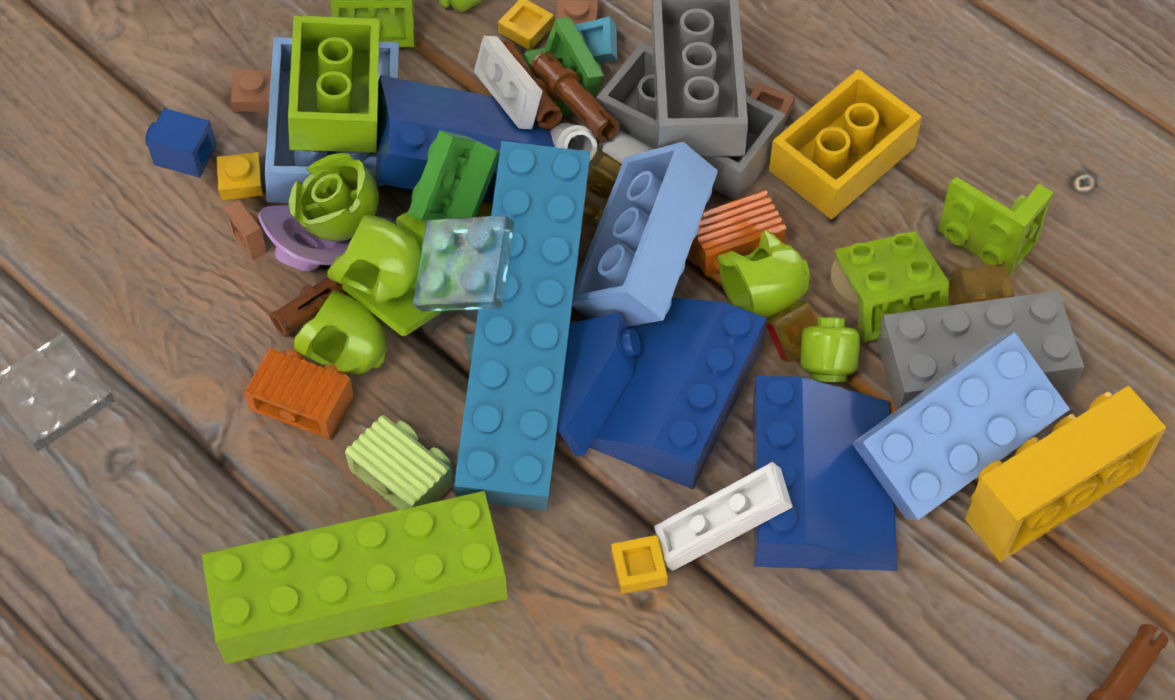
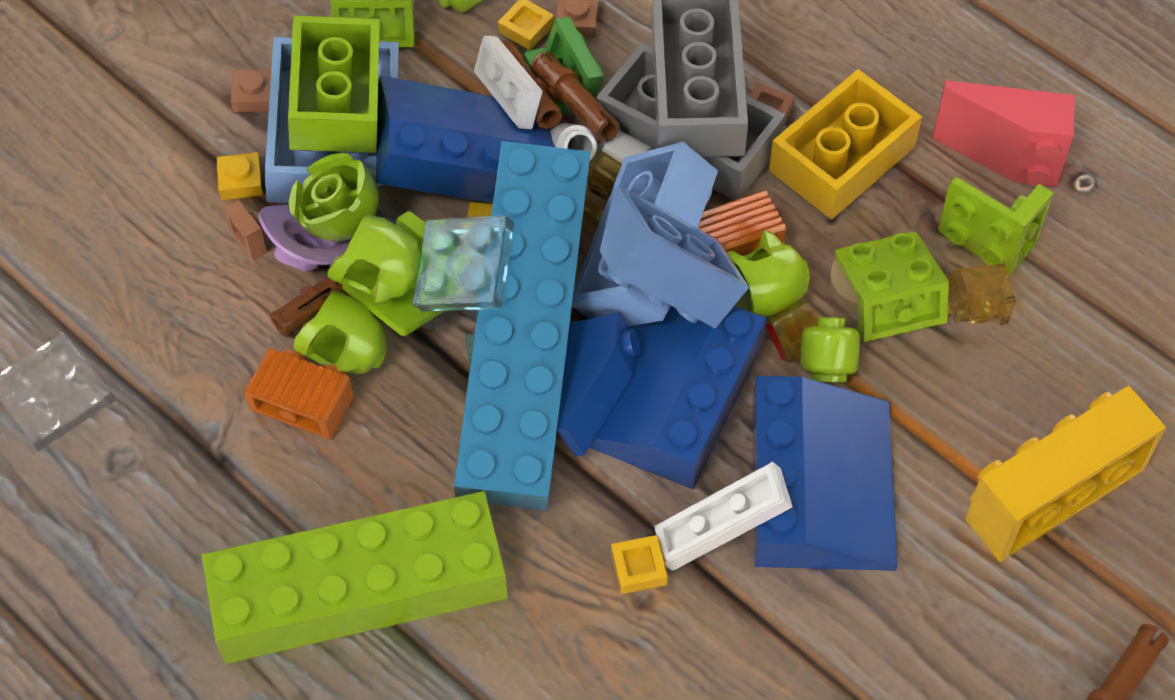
blue brick [145,108,217,178] -> none
yellowish green brick [345,415,454,510] -> none
bright green bracket [407,130,500,233] -> none
medium azure plate [575,16,617,64] -> none
light blue brick [852,332,1070,520] -> none
light grey brick [877,290,1084,411] -> none
none -> medium blue slope [600,185,749,328]
none -> coral slope [932,80,1075,187]

